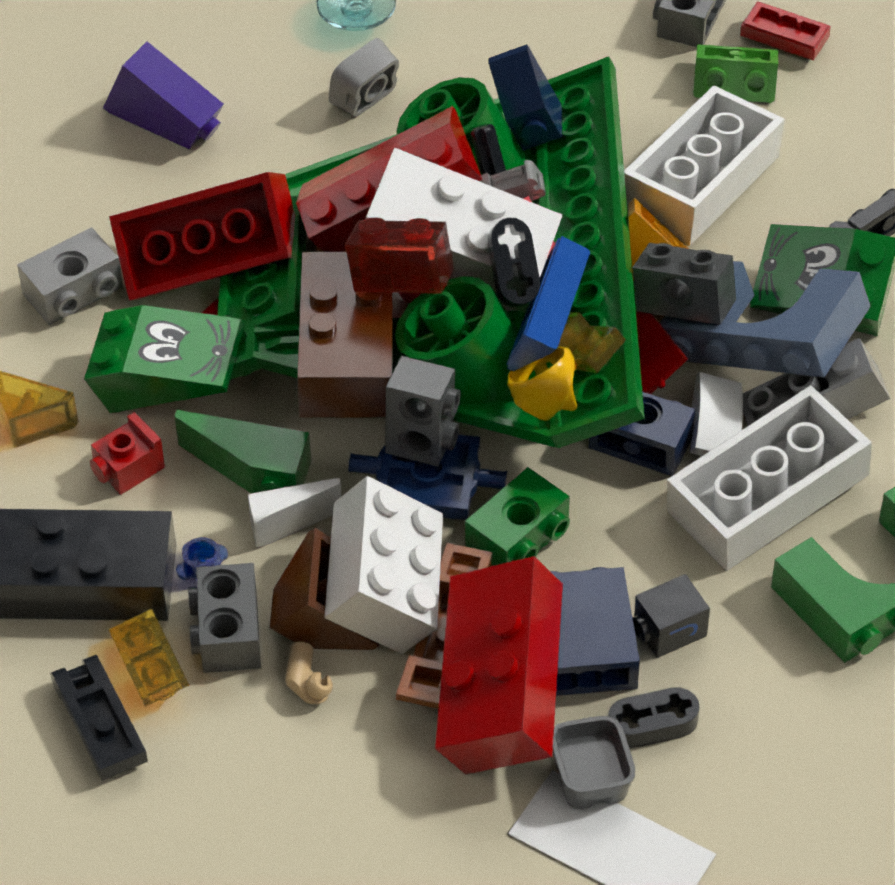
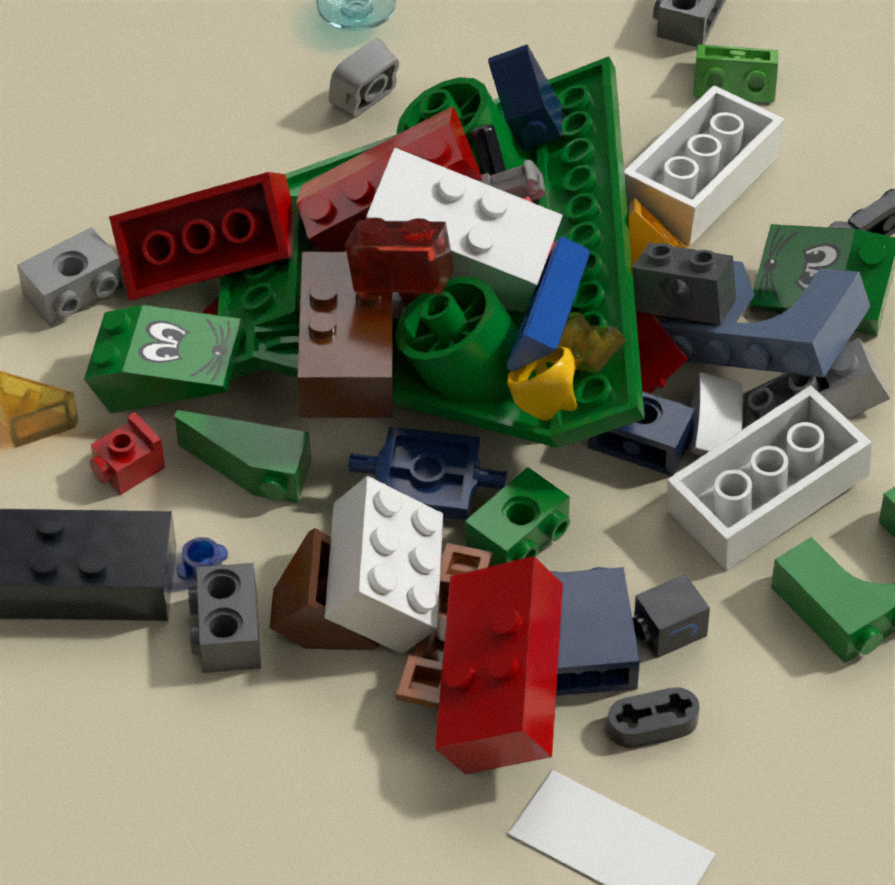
black plate [50,654,148,781] -> none
dark purple slope [103,41,224,149] -> none
clear yellow slope [108,609,189,707] -> none
white slope [248,478,341,547] -> none
tan arm [285,642,333,704] -> none
dark grey brick [385,356,460,467] -> none
black beam [487,218,540,307] -> none
dark grey piece [553,716,635,809] -> none
red plate [740,1,831,61] -> none

